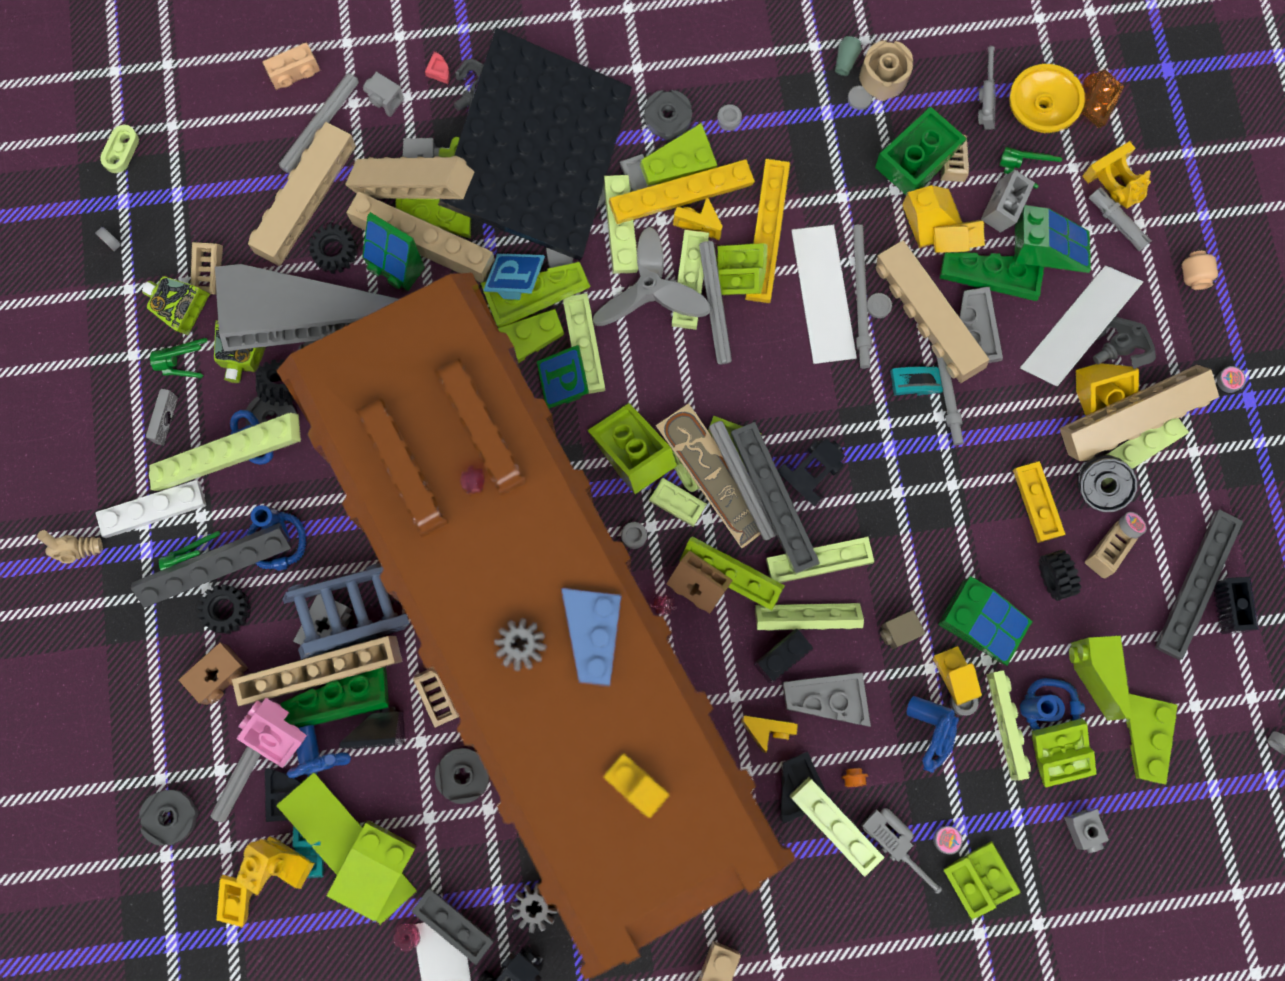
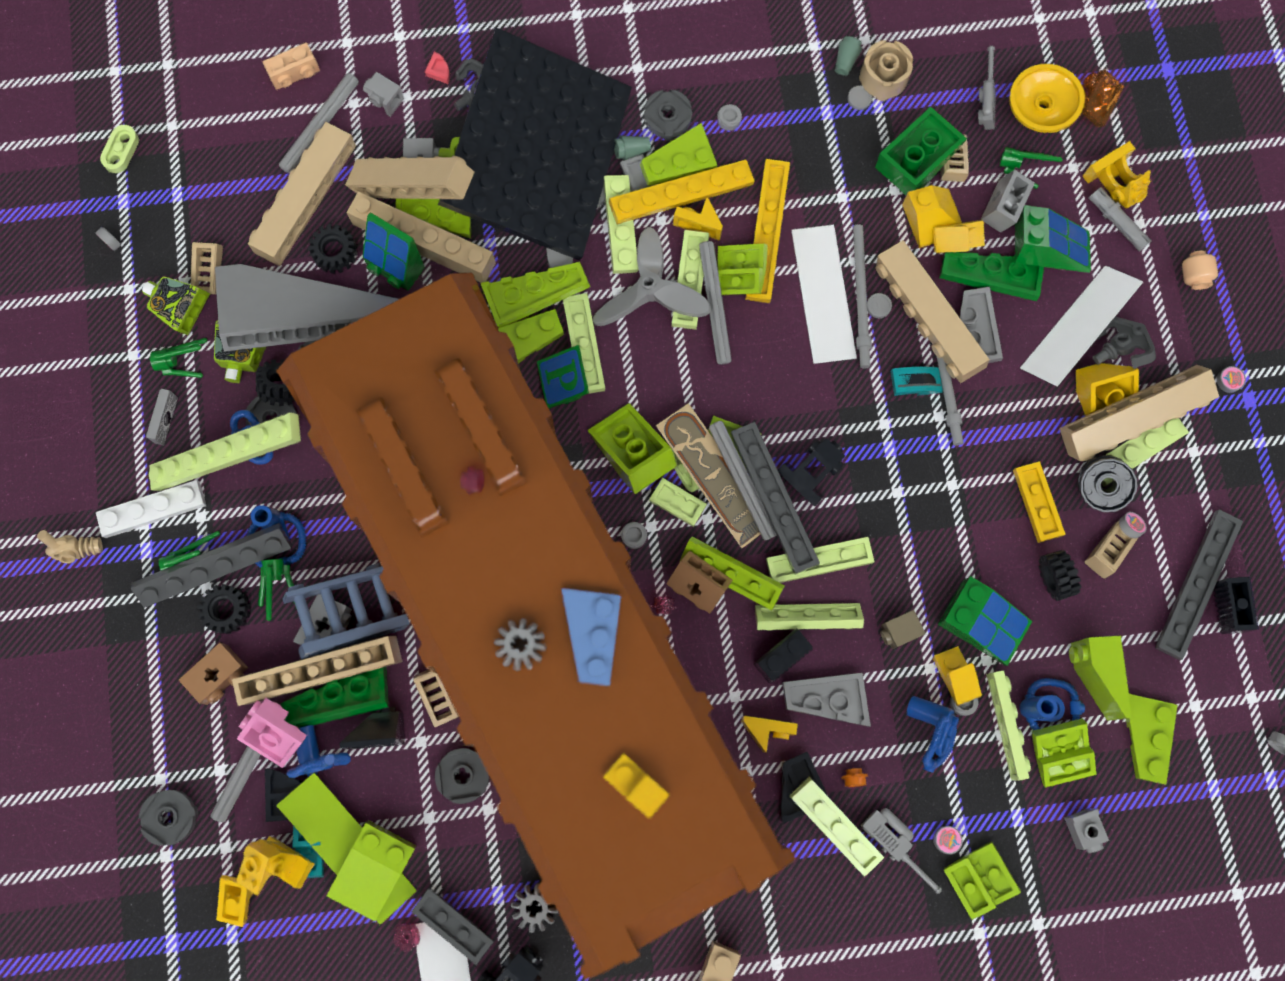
piece [484,254,545,300] -> none
none -> green plant [258,559,297,621]
none -> sand green cone [614,136,651,160]

